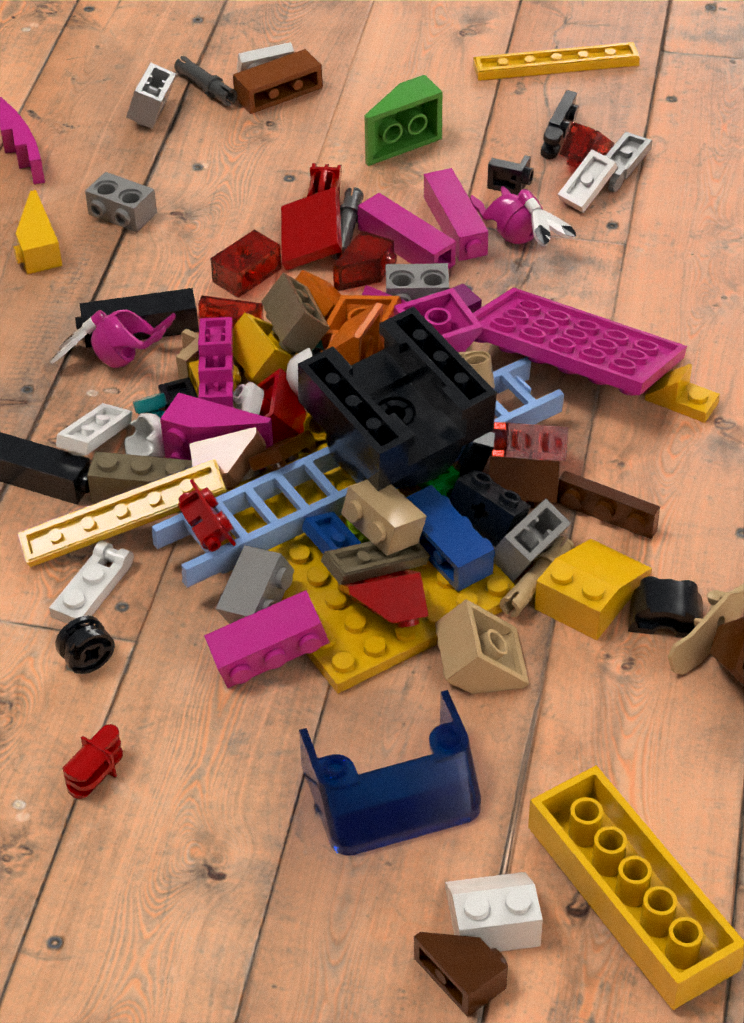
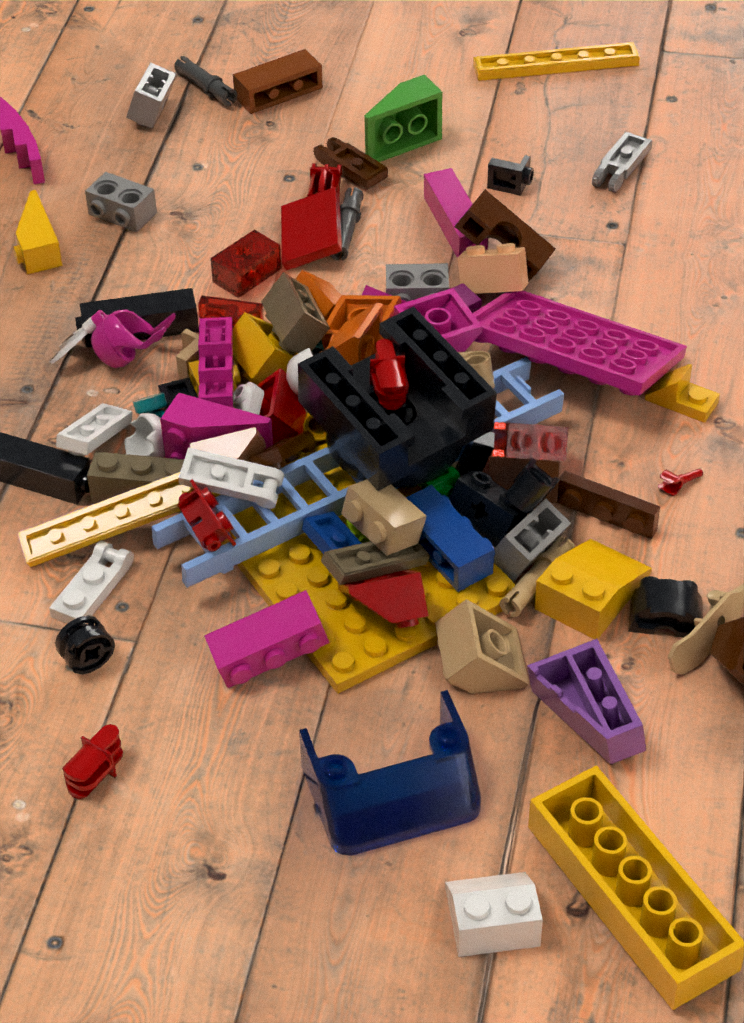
light grey brick [215,545,294,624] -> none
white plate [237,42,294,72] -> none
clear red slope [333,230,397,291] -> none
dark pink brick [357,193,456,269] -> none
reddish brown slope [414,932,508,1017] -> none
dark pink hair [470,186,576,246] -> none
black hinge [540,90,579,159] -> none
white plate [558,149,617,213] -> none
clear red slope [559,122,615,169] -> none
none -> white plate [179,447,284,509]
none -> reddish brown hinge [313,137,388,189]
none -> red arm [369,339,409,410]
none -> reddish brown arch [454,189,556,282]
none -> light nougat brick [457,243,529,294]
none -> black piece [506,458,560,513]
none -> medium lavender wedge [527,639,646,765]
none -> red hand [657,468,703,496]

